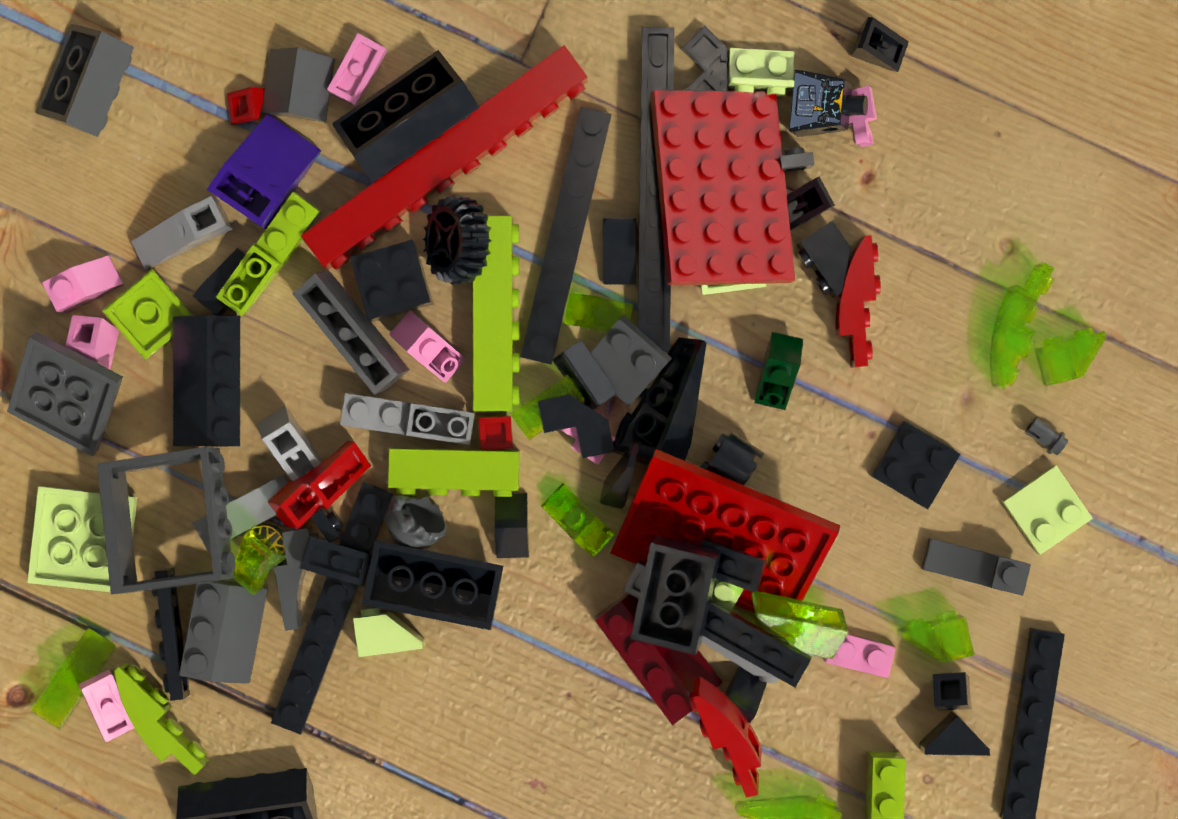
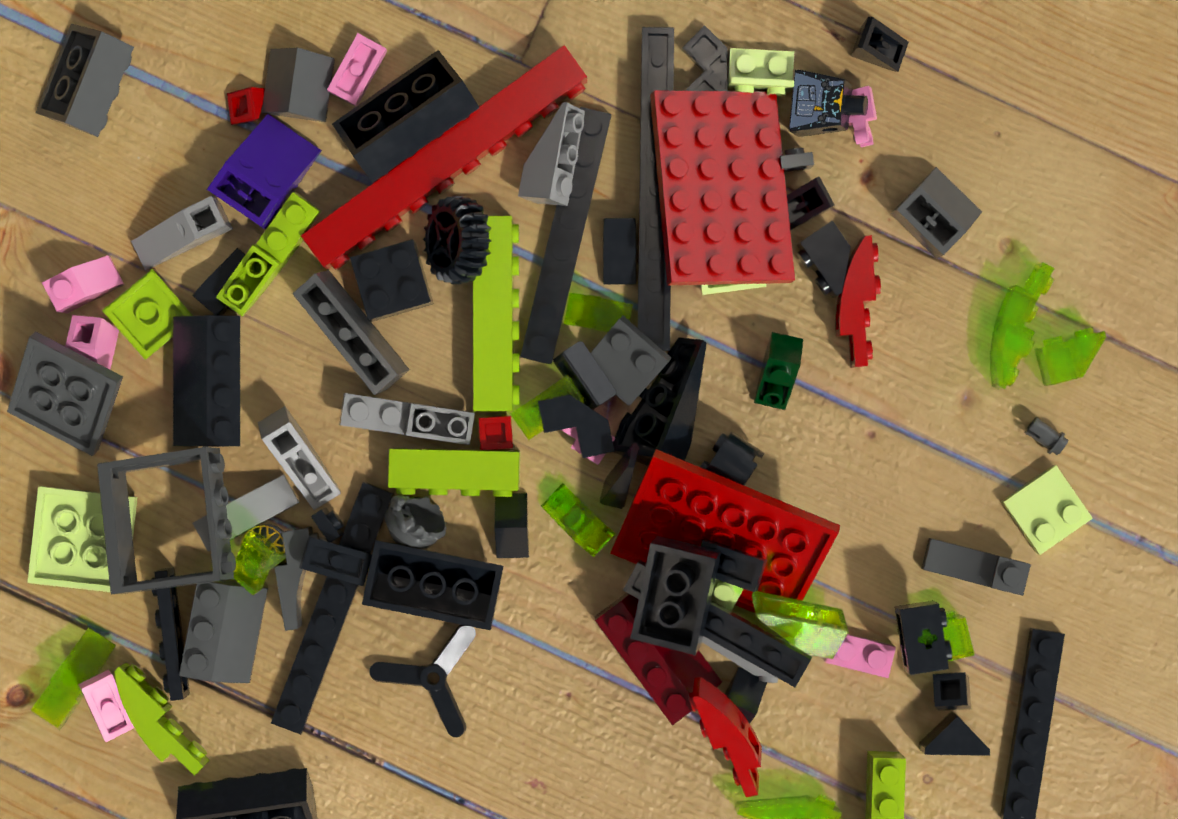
red slope [268,441,371,529] -> none
yellowish green slope [353,607,426,657] -> none
bright pink slope [389,310,466,383] -> none
black plate [871,421,961,509] -> none
none -> black piece [369,624,476,738]
none -> light grey slope [518,102,585,206]
none -> dark grey slope [891,167,982,258]
none -> black brick [894,600,952,675]

